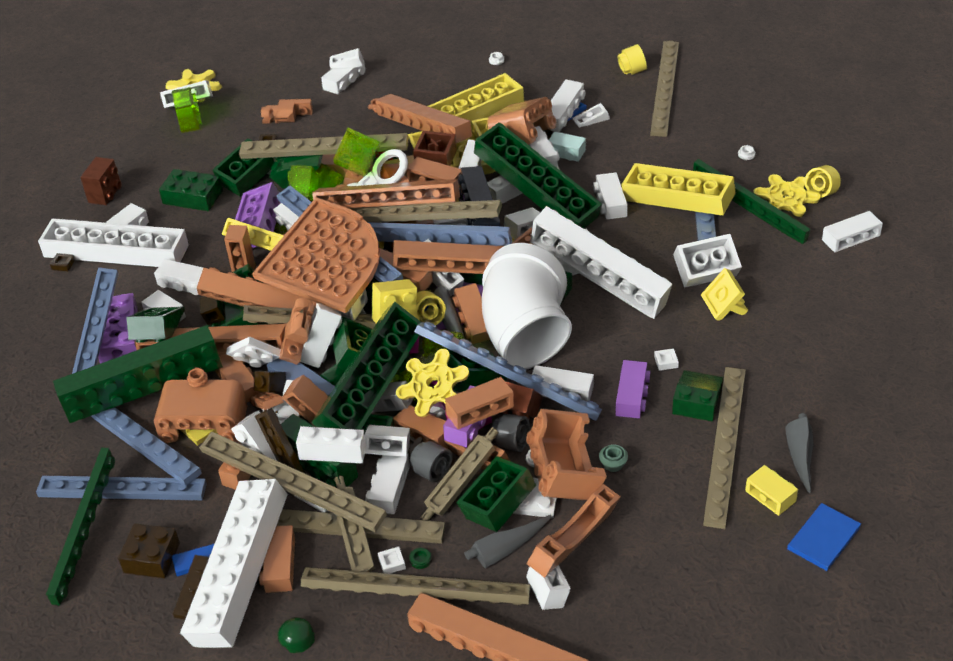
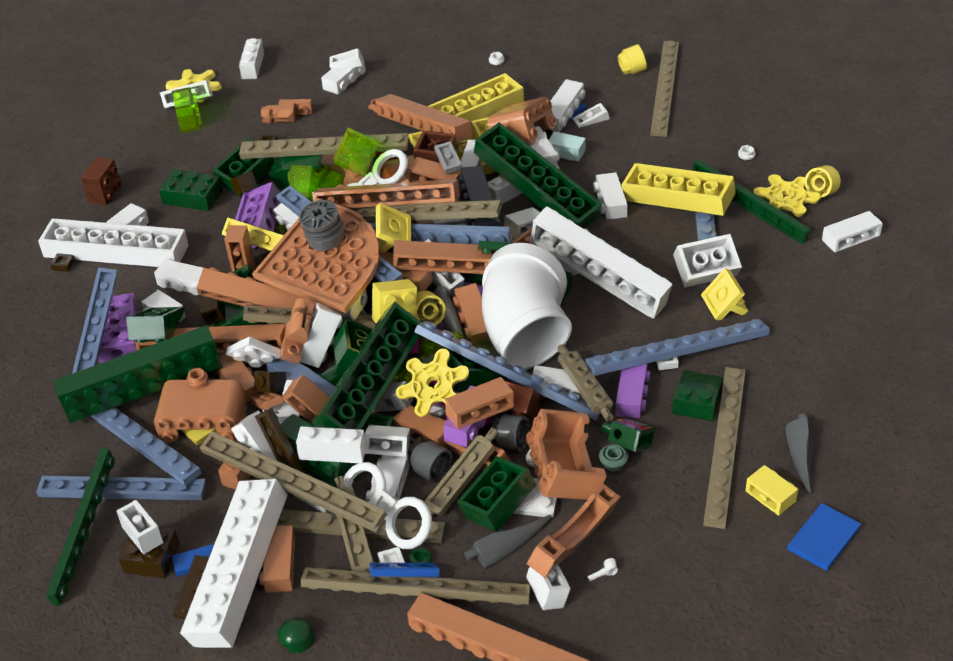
none -> white brick [117,500,163,555]
none -> dark brown brick [230,171,258,195]
none -> white brick [239,38,264,79]
none -> dark grey wheel [299,200,345,251]
none -> white bar [344,462,432,549]
none -> blue tile [369,563,440,577]
none -> light yellow bracket [376,203,411,253]
none -> light grey plate [434,141,462,174]
none -> dark green plate [477,240,513,254]
none -> dark tan plate [557,344,614,422]
none -> sand blue plate [585,319,770,376]
none -> white hand [587,558,618,581]
none -> dark green torso [602,418,656,452]

